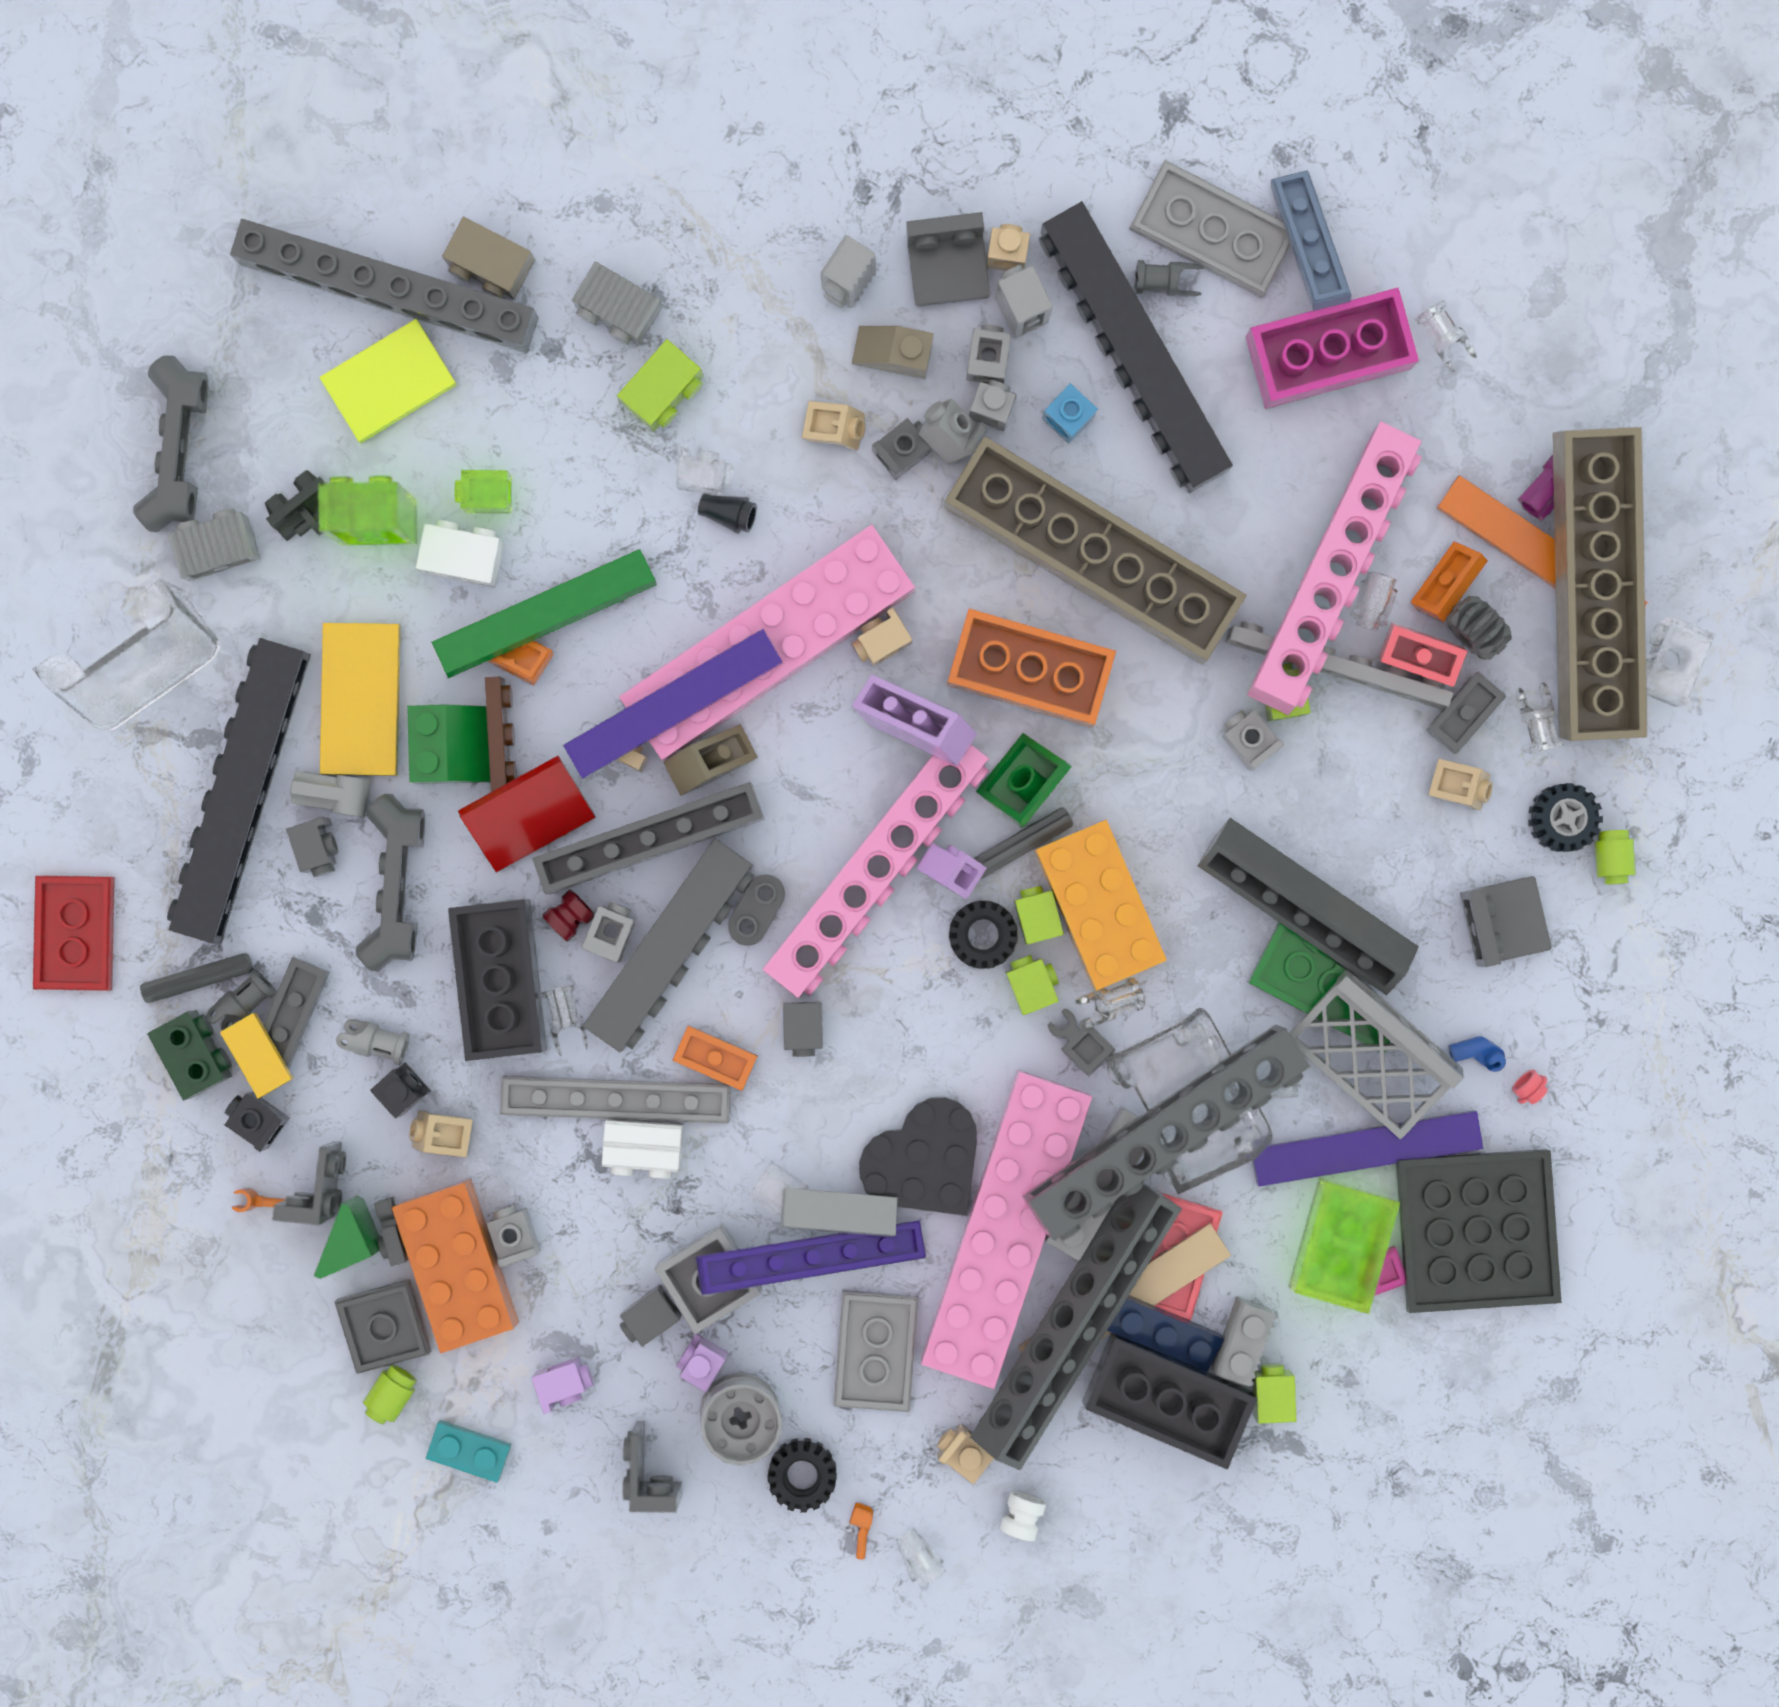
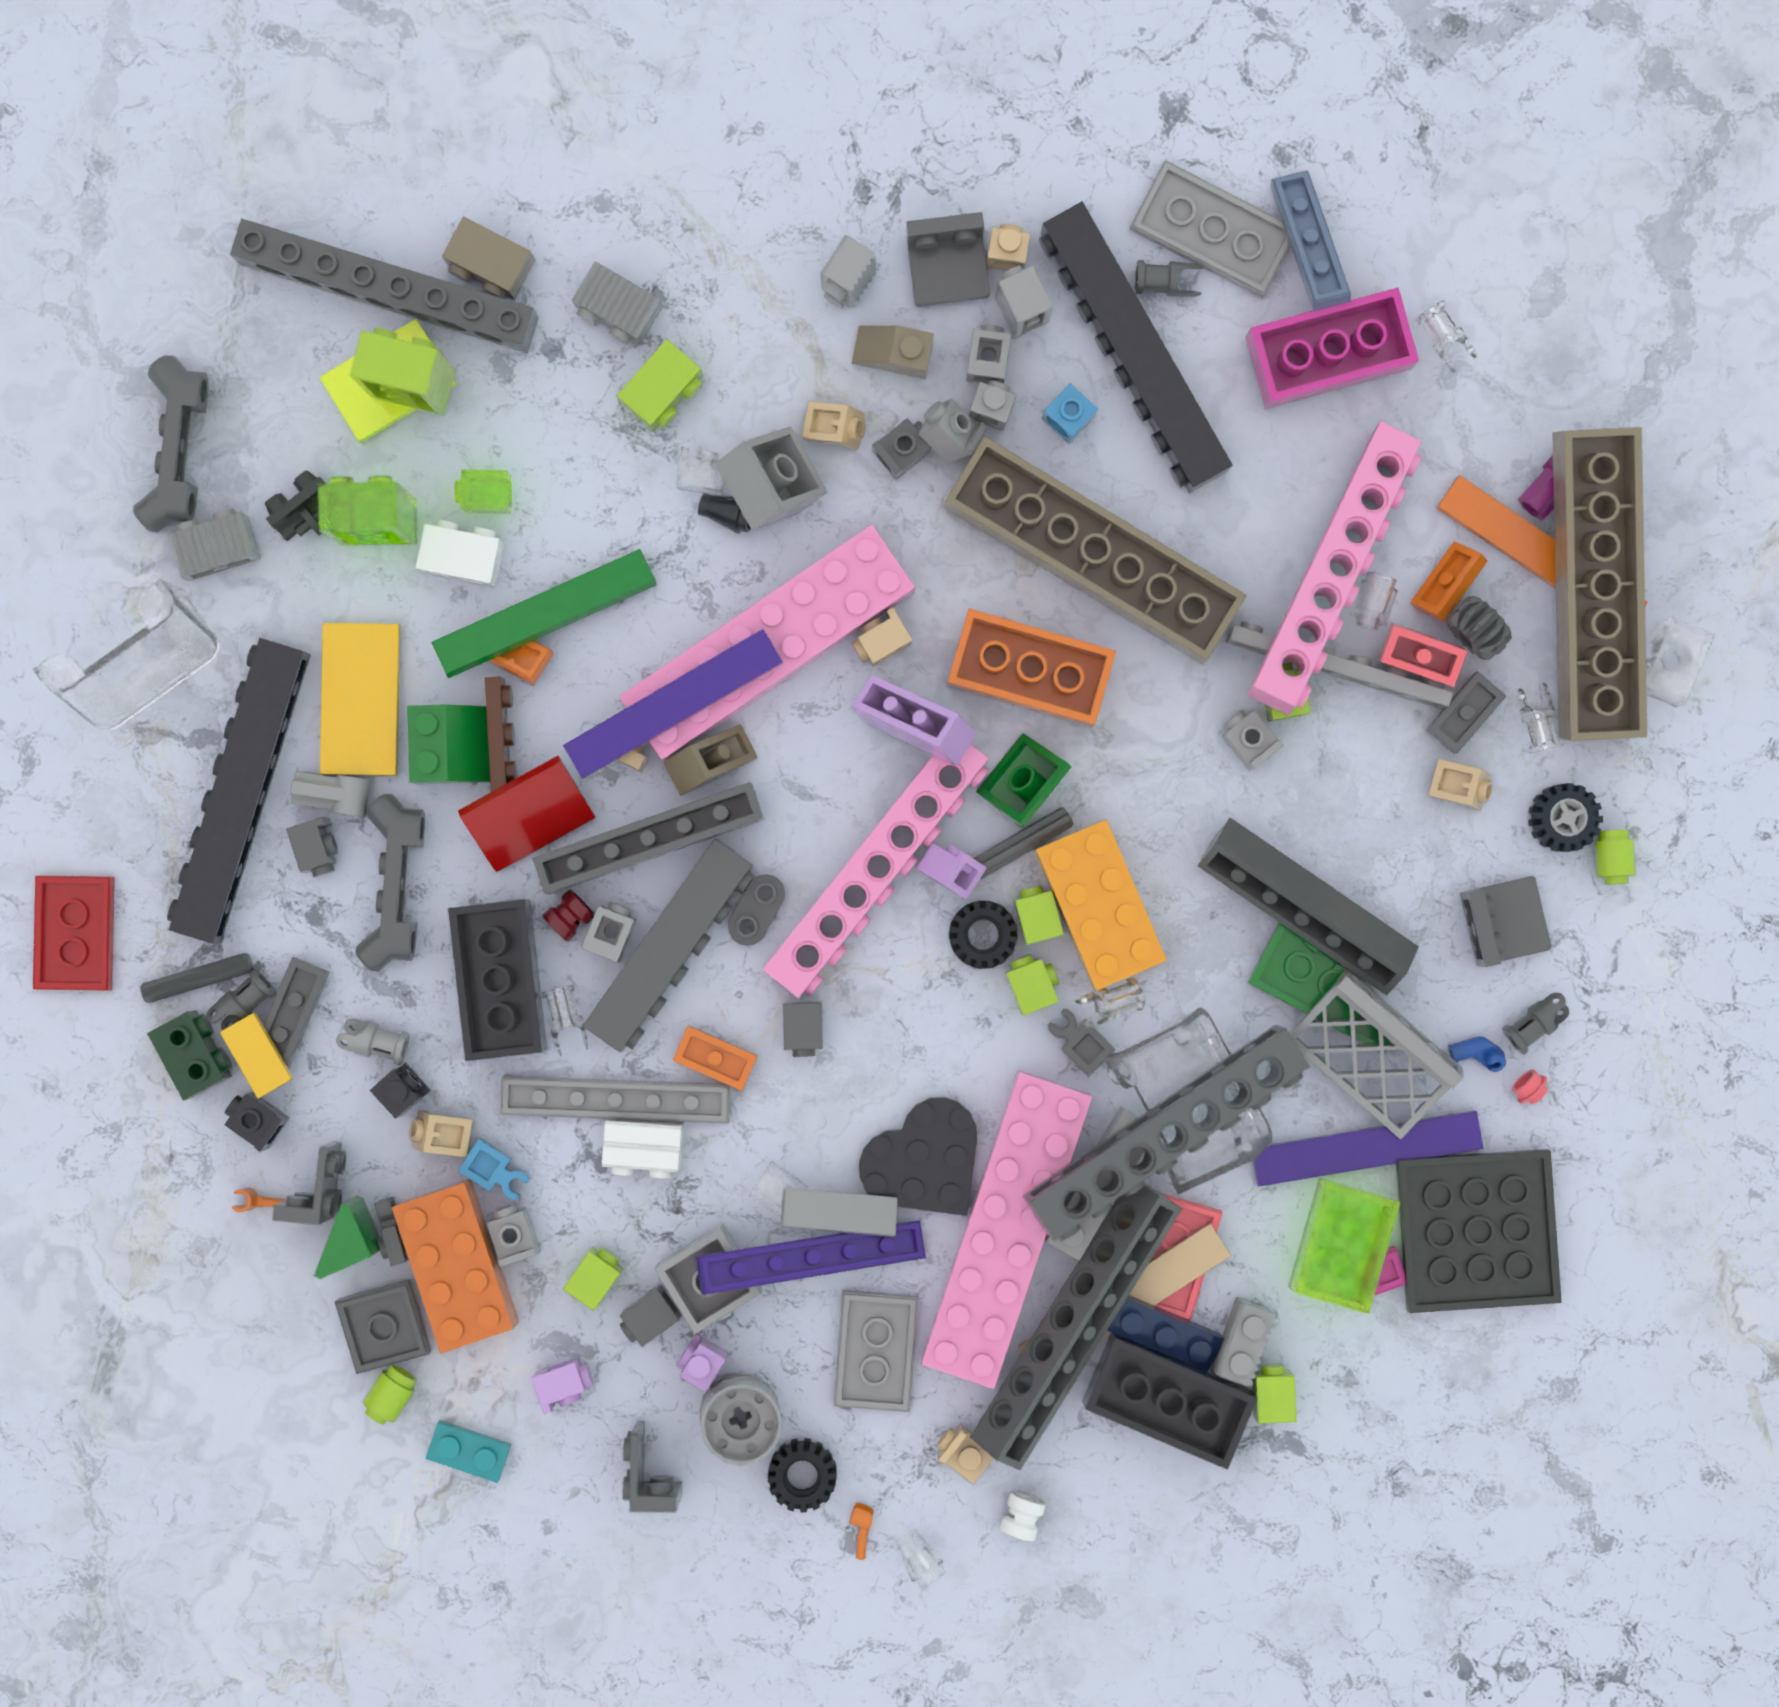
none -> lime brick [350,328,456,416]
none -> dark azure plate [458,1138,531,1200]
none -> lime brick [563,1247,624,1311]
none -> light grey brick [715,426,828,530]
none -> dark grey piece [1502,993,1569,1055]

